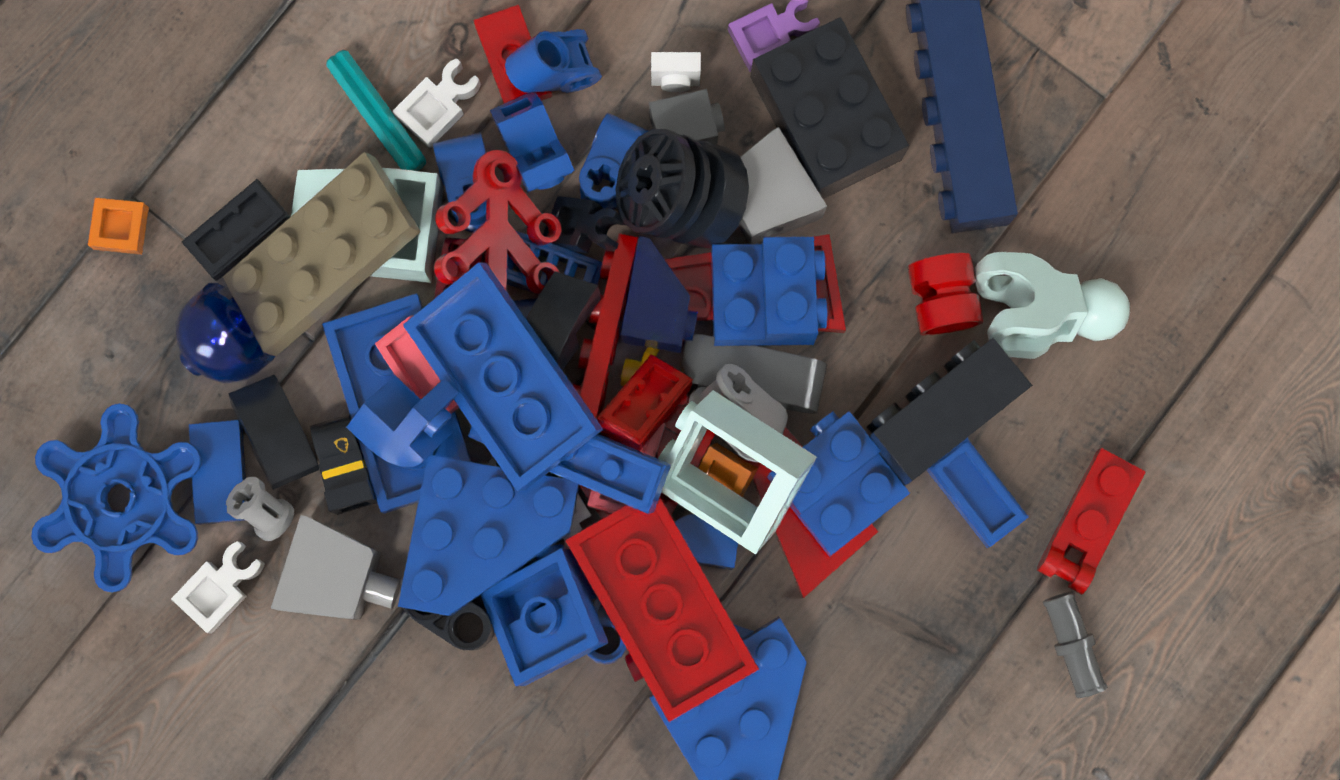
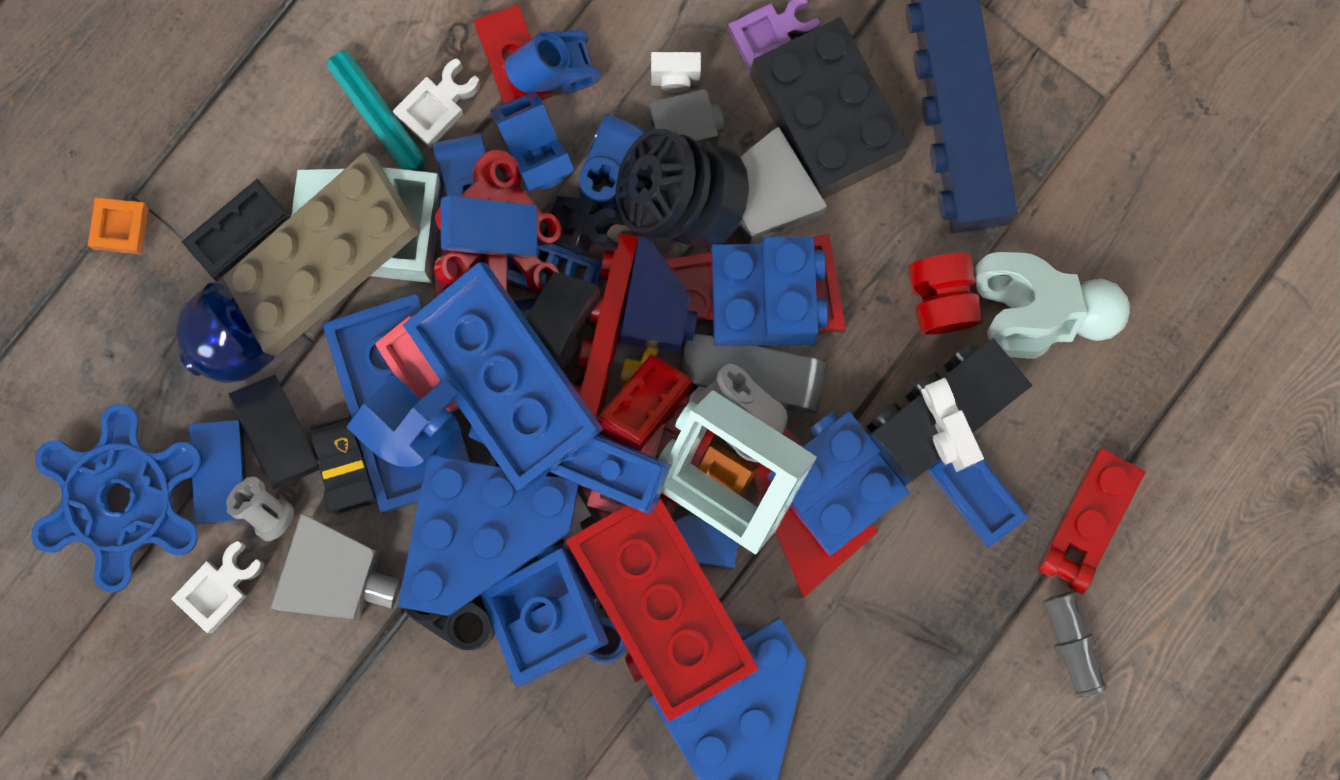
none -> blue tile [441,195,537,258]
none -> white plate [921,378,984,472]

